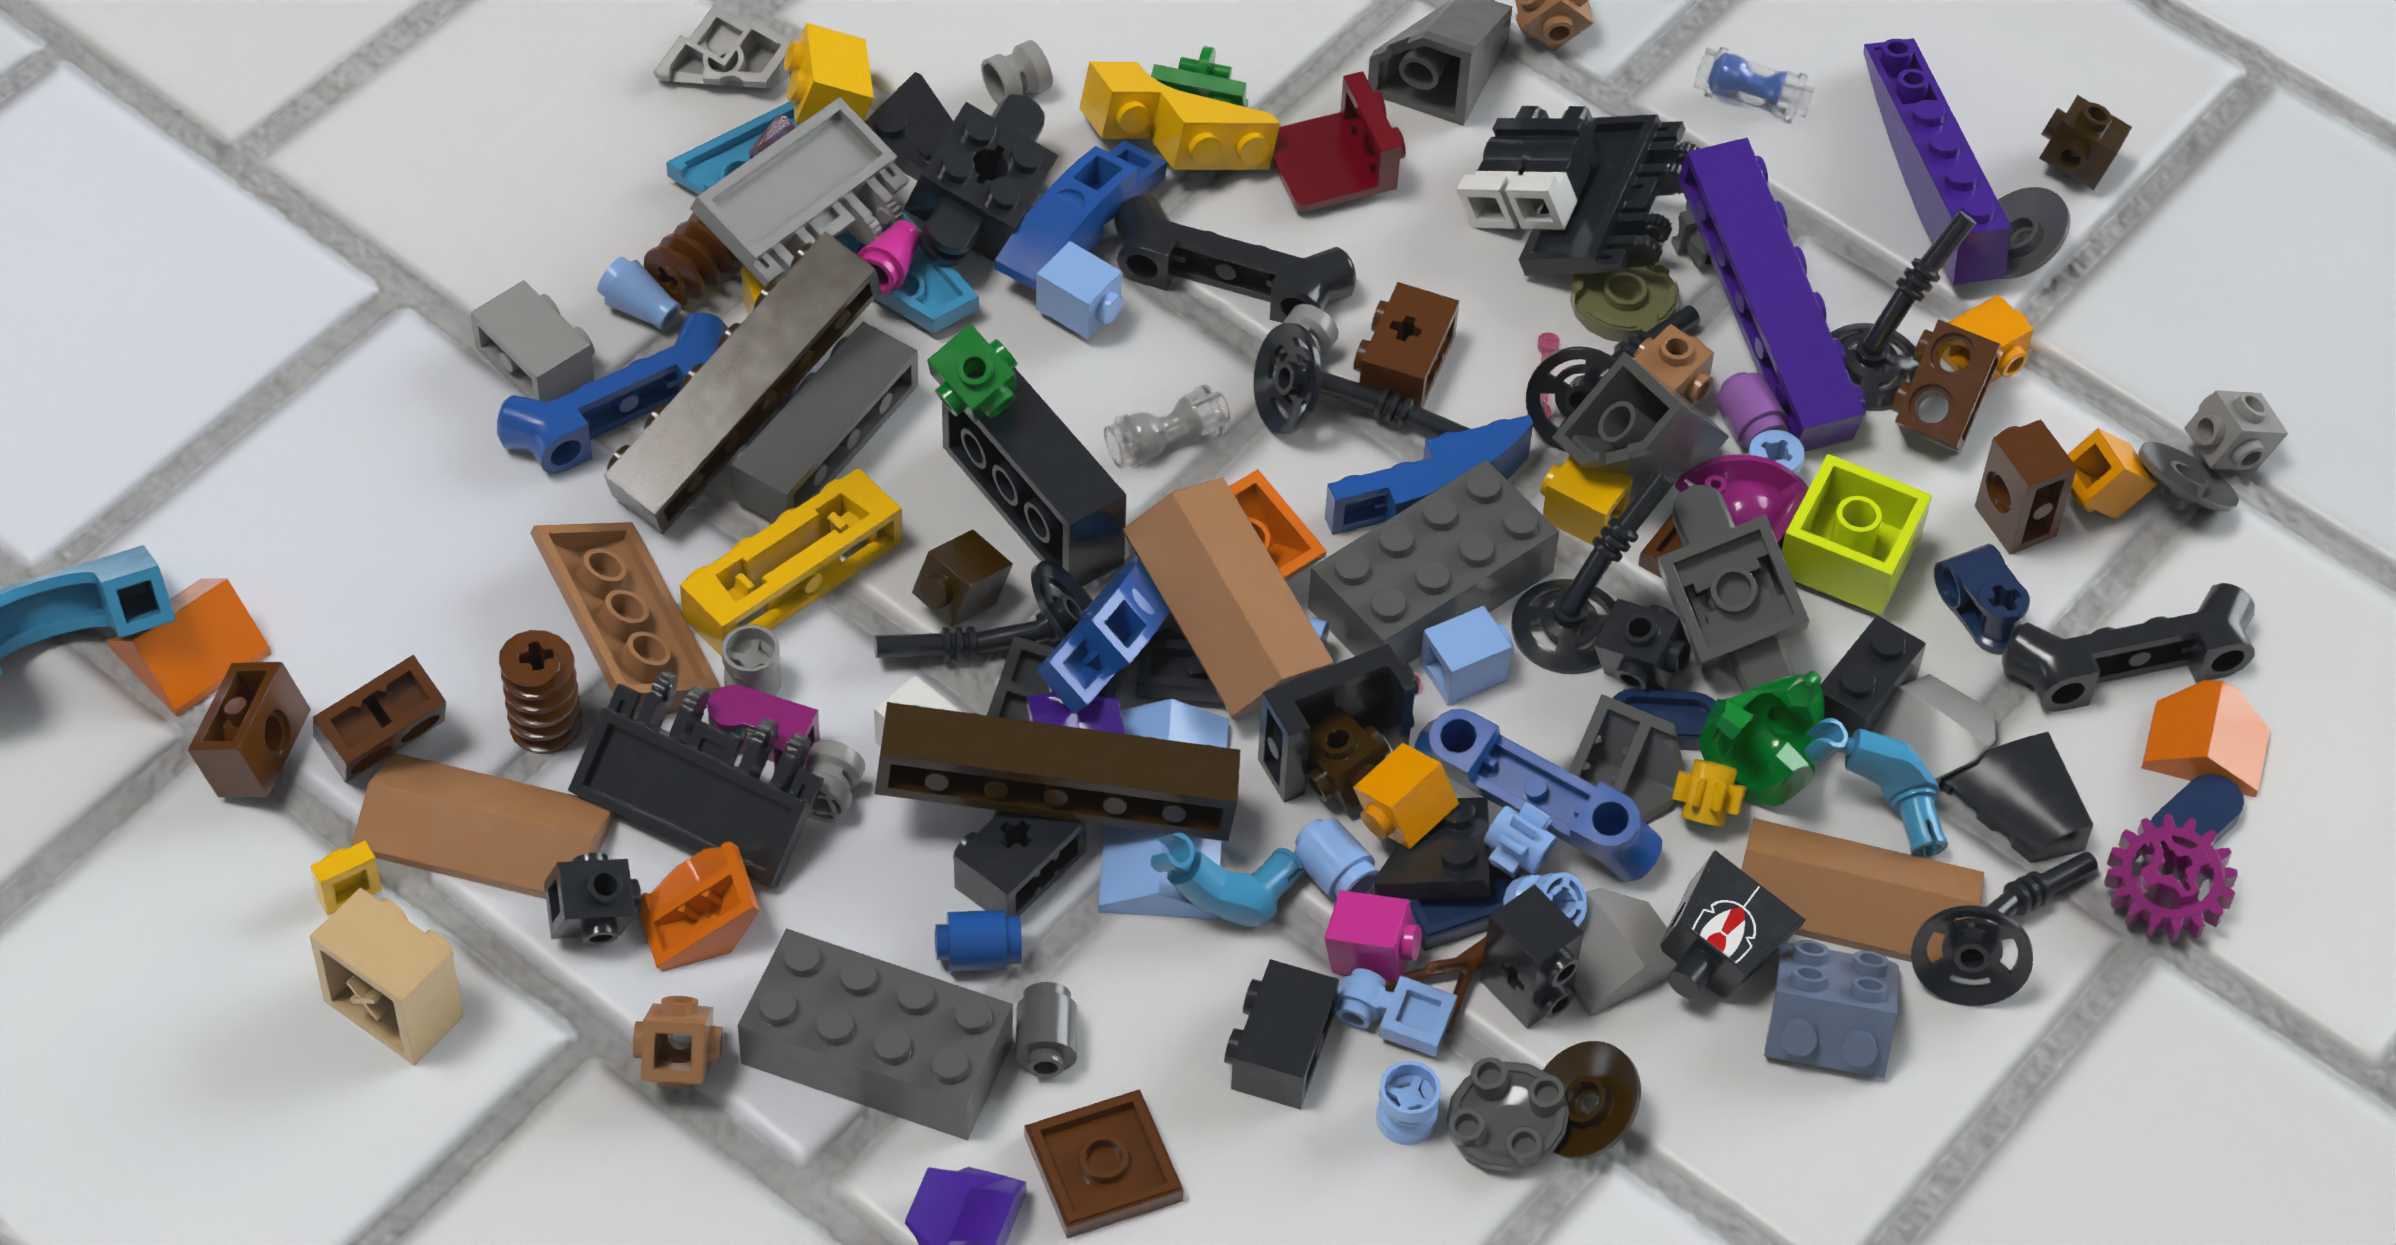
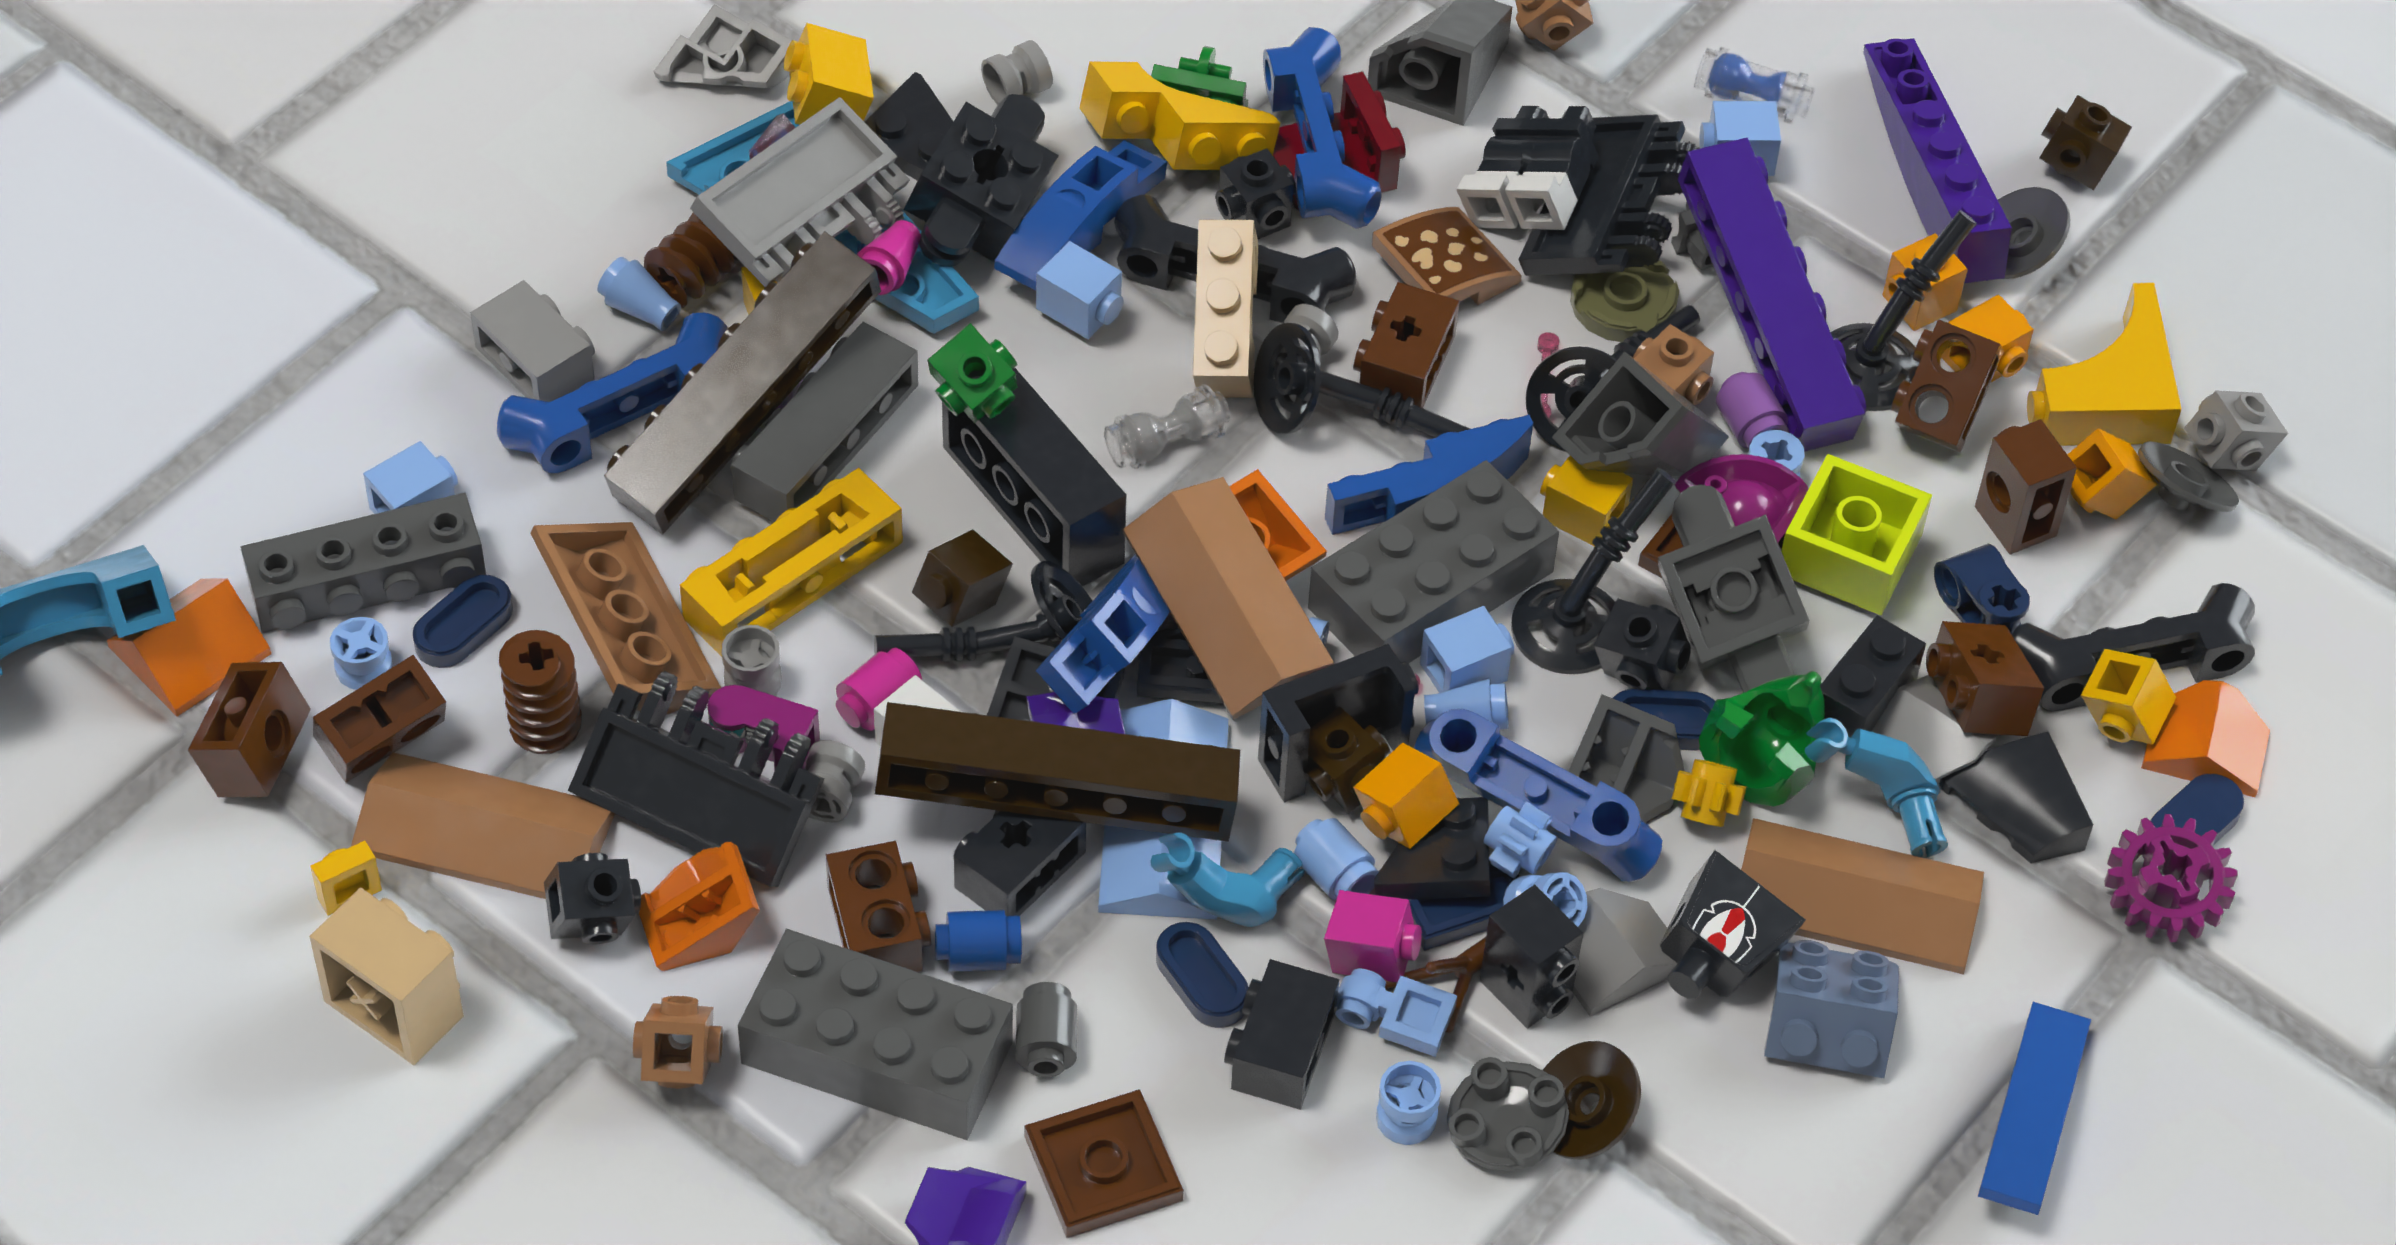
black dish [1911,852,2098,1006] -> none
none -> dark grey brick [240,492,486,633]
none -> light blue wheel [330,617,393,690]
none -> light blue brick [363,441,458,514]
none -> dark blue tile [413,575,513,668]
none -> reddish brown brick [825,841,932,972]
none -> dark pink brick [836,648,922,731]
none -> dark blue tile [1156,922,1248,1028]
none -> tan arch [1193,220,1258,398]
none -> black brick [1215,148,1296,239]
none -> blue plate [1263,27,1382,229]
none -> slope [1372,207,1522,305]
none -> light blue cone [1424,678,1509,730]
none -> light blue brick [1699,101,1781,176]
none -> light orange brick [1882,233,1968,331]
none -> reddish brown brick [1926,621,2044,736]
none -> blue slope [1978,1002,2091,1215]
none -> yellow arch [2027,283,2182,446]
none -> yellow brick [2081,649,2176,745]

